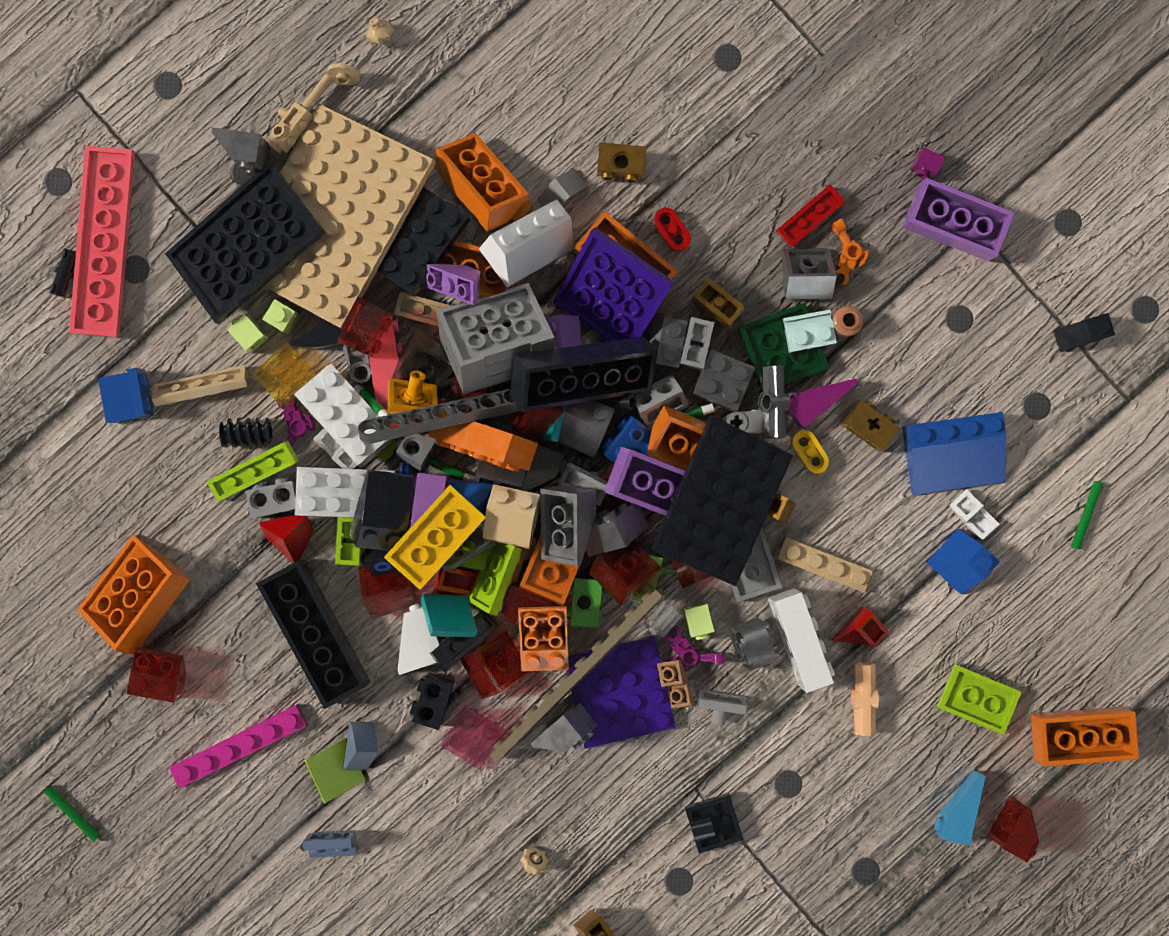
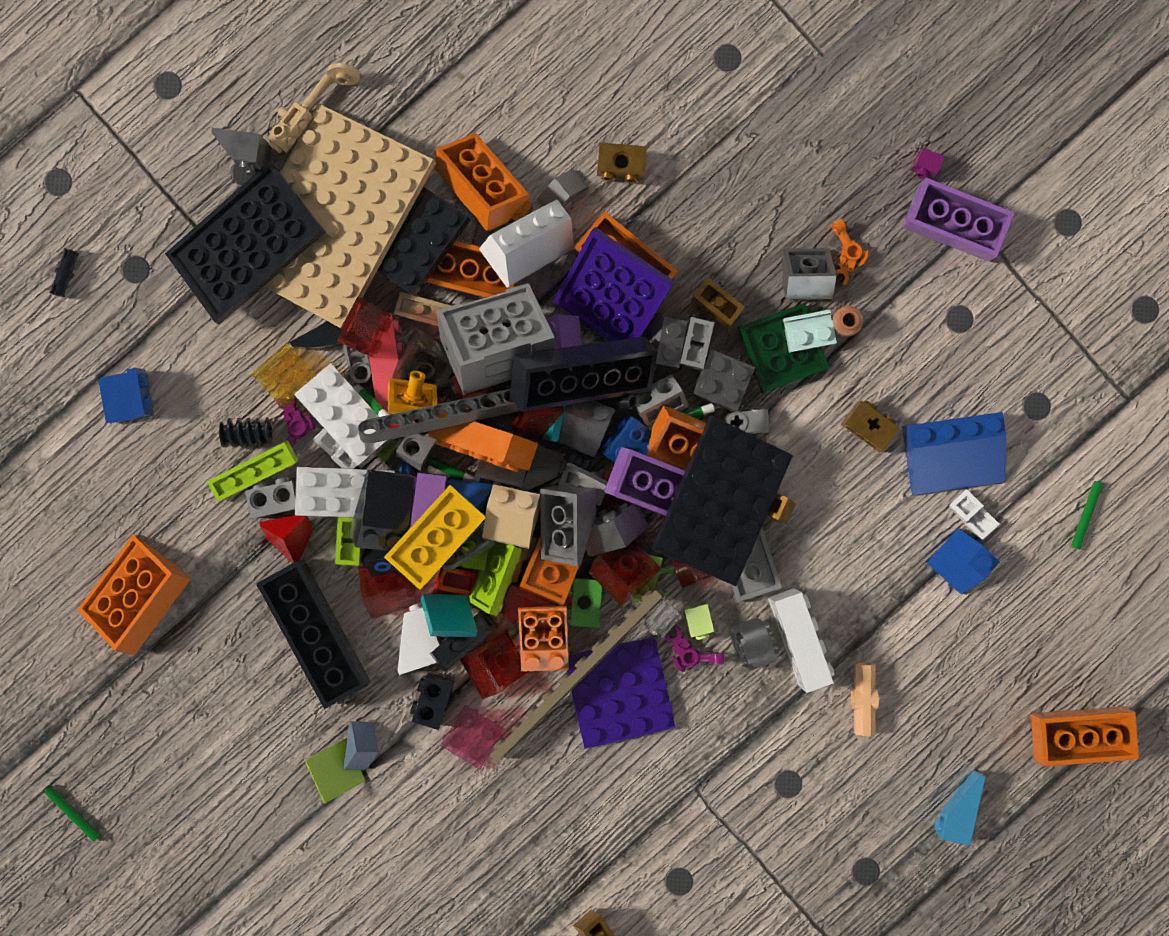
coral plate [69,146,135,338] -> none
clear red slope [126,647,186,703] -> none
tan plate [151,365,248,406] -> none
dark pink plate [169,704,308,789] -> none
yellowish green brick [227,314,269,353] -> none
yellowish green brick [262,299,301,335] -> none
sand blue bracket [303,831,357,858] -> none
tan piece [365,17,394,45] -> none
medium lavender slope [426,264,480,305] -> none
tan piece [520,847,549,875] -> none
flat silver slope [530,703,598,752] -> none
red plate [654,207,691,252] -> none
medium nougat slope [657,660,694,709] -> none
black plate [684,792,744,854] -> none
light grey tile [697,689,747,725] -> none
dark grey piece [758,366,790,439] -> none
red plate [776,184,845,249] -> none
tan plate [776,537,873,593] -> none
magenta slope [787,379,858,429] -> none
yellow plate [791,430,829,473] -> none
red slope [831,607,889,648] -> none
lime plate [937,664,1022,735] -> none
clear red slope [987,795,1040,863] -> none
black slope [1053,313,1115,352] -> none

